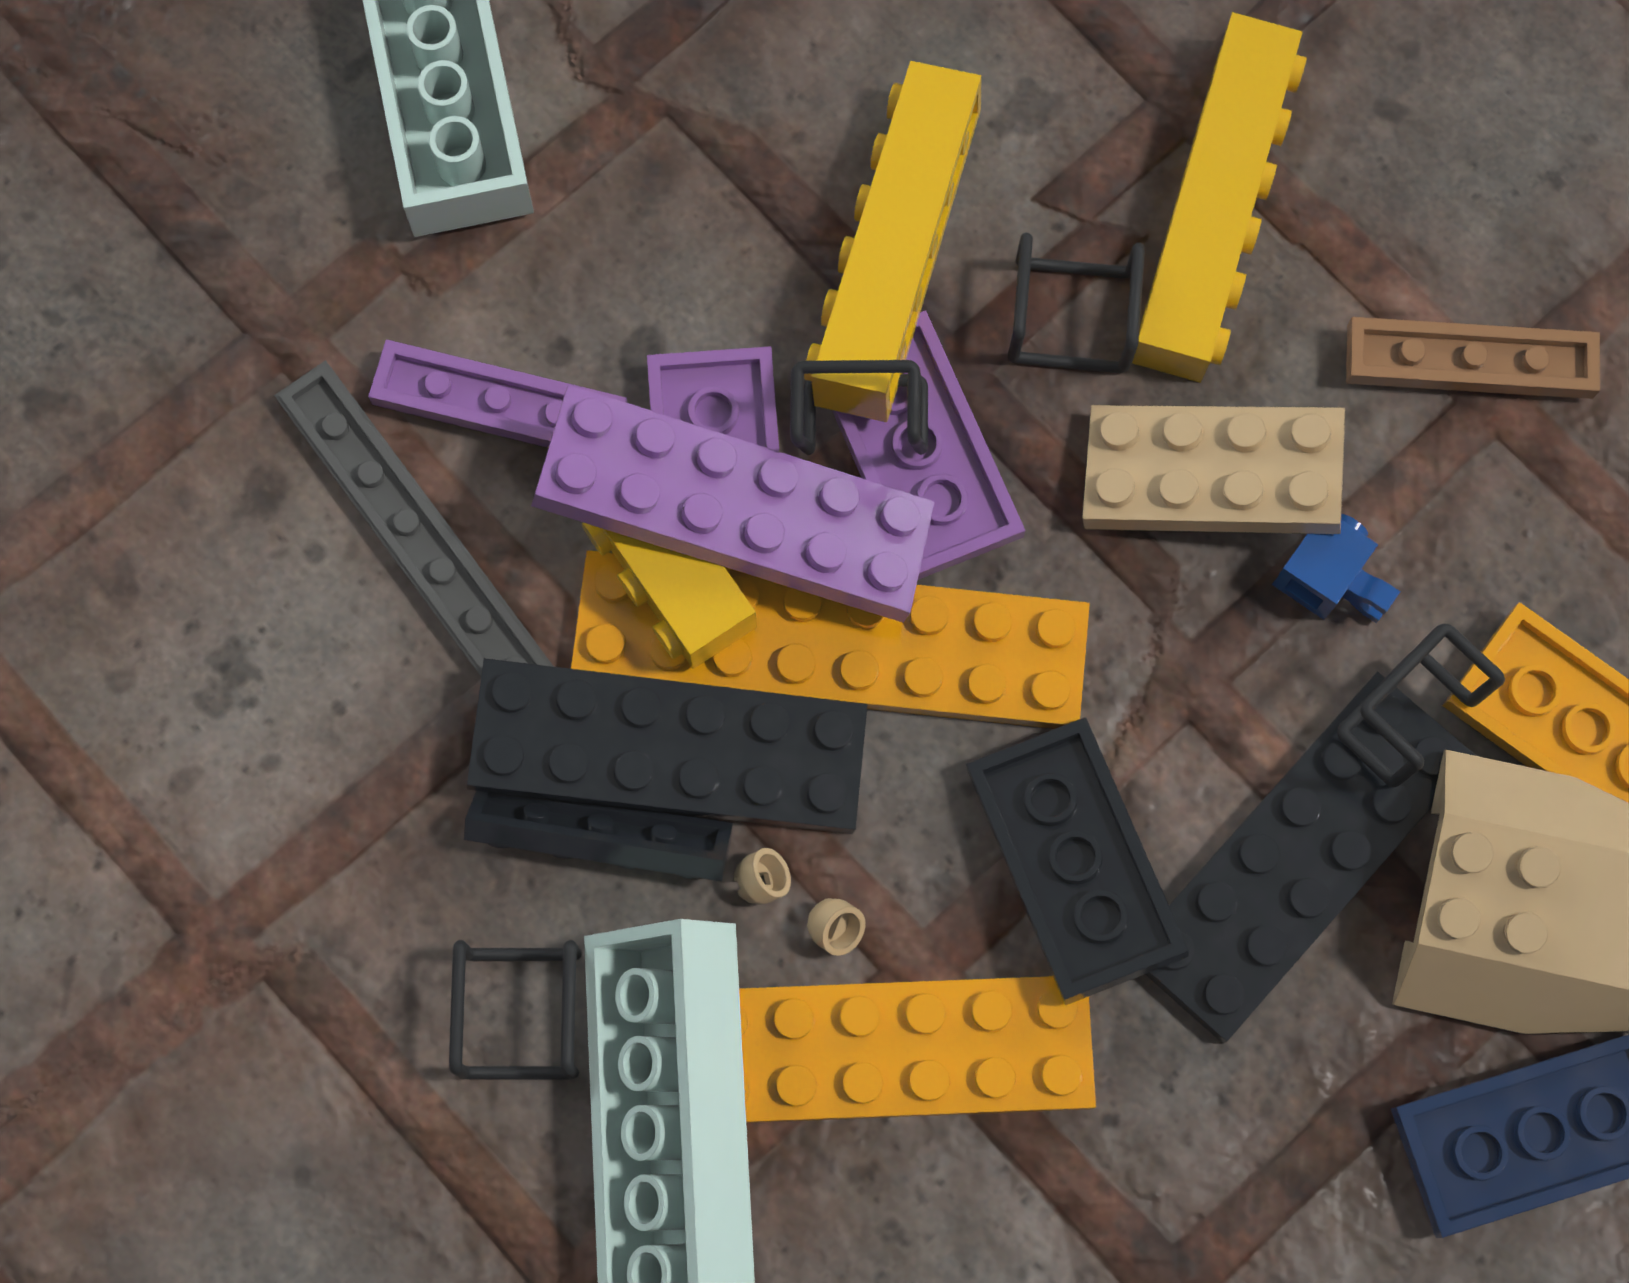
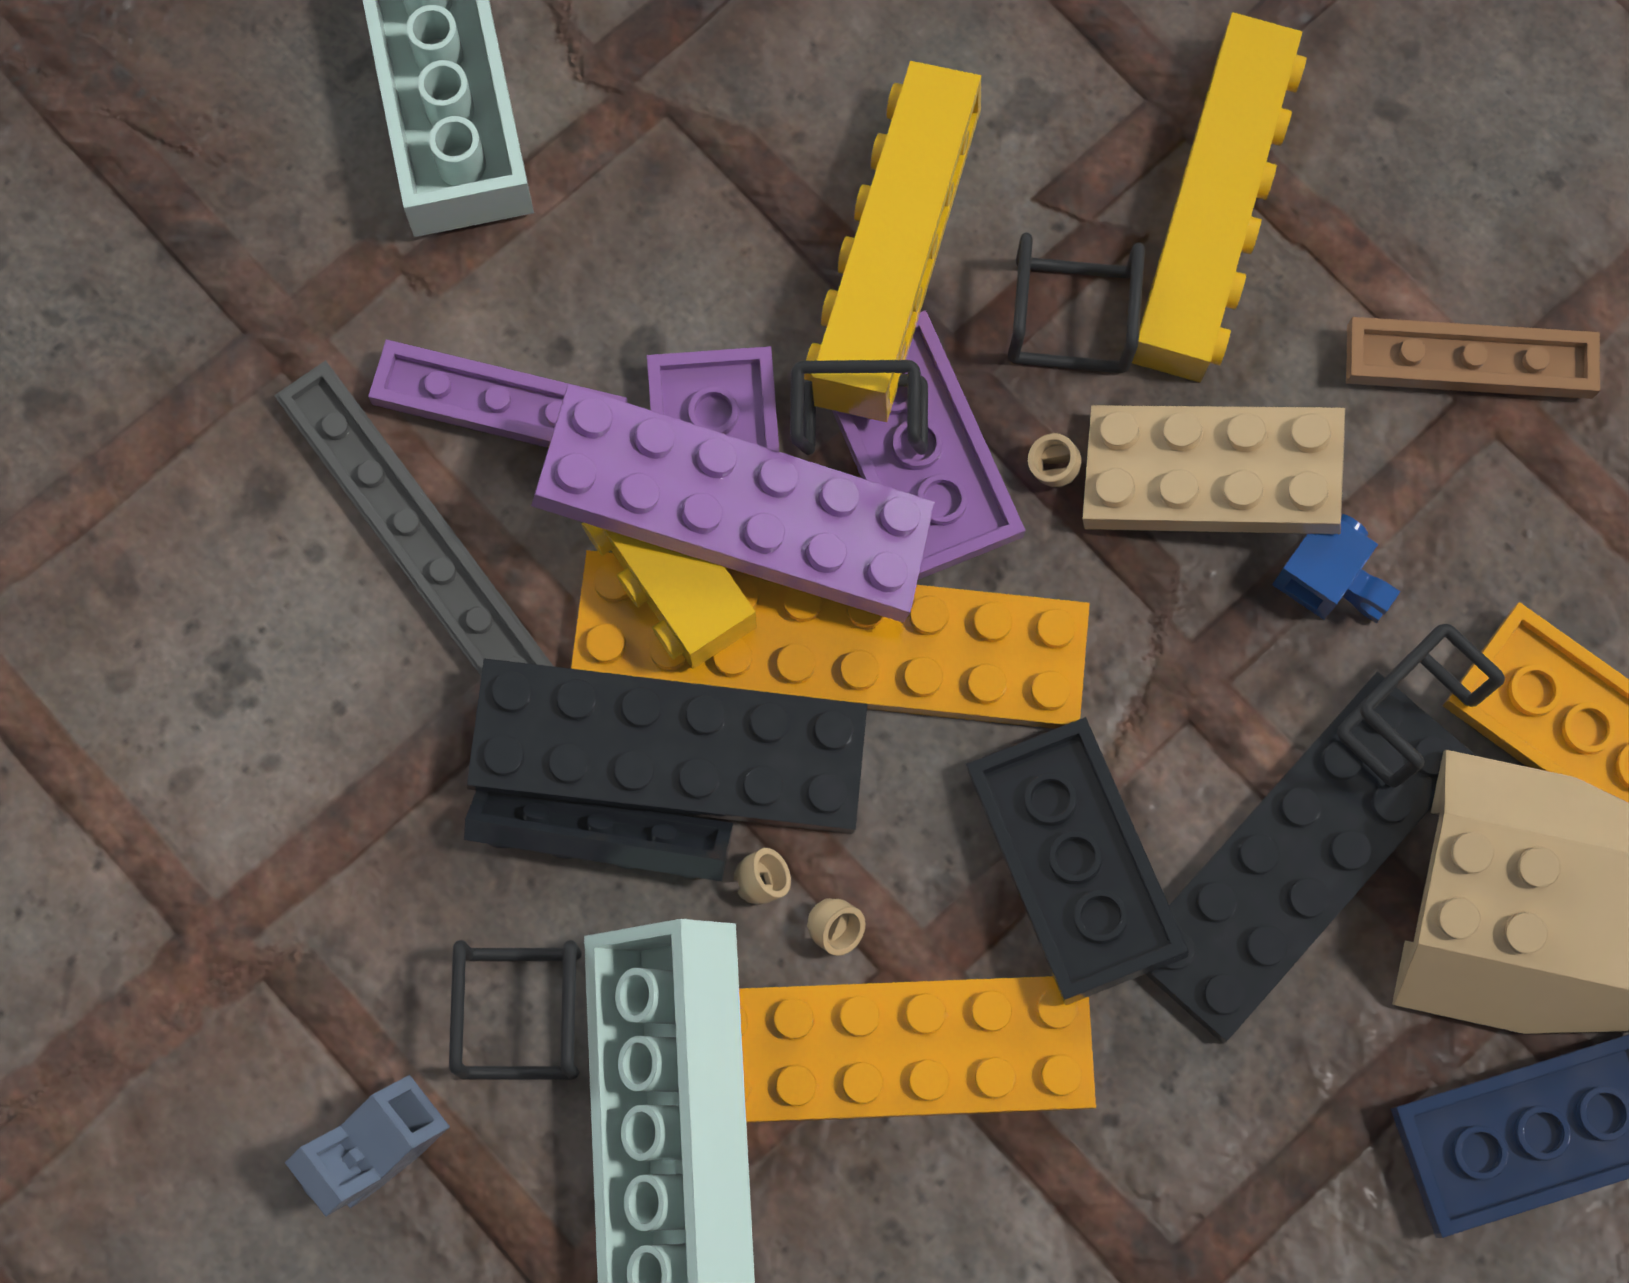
none -> sand blue brick [285,1075,450,1217]
none -> tan hinge [1028,433,1081,487]

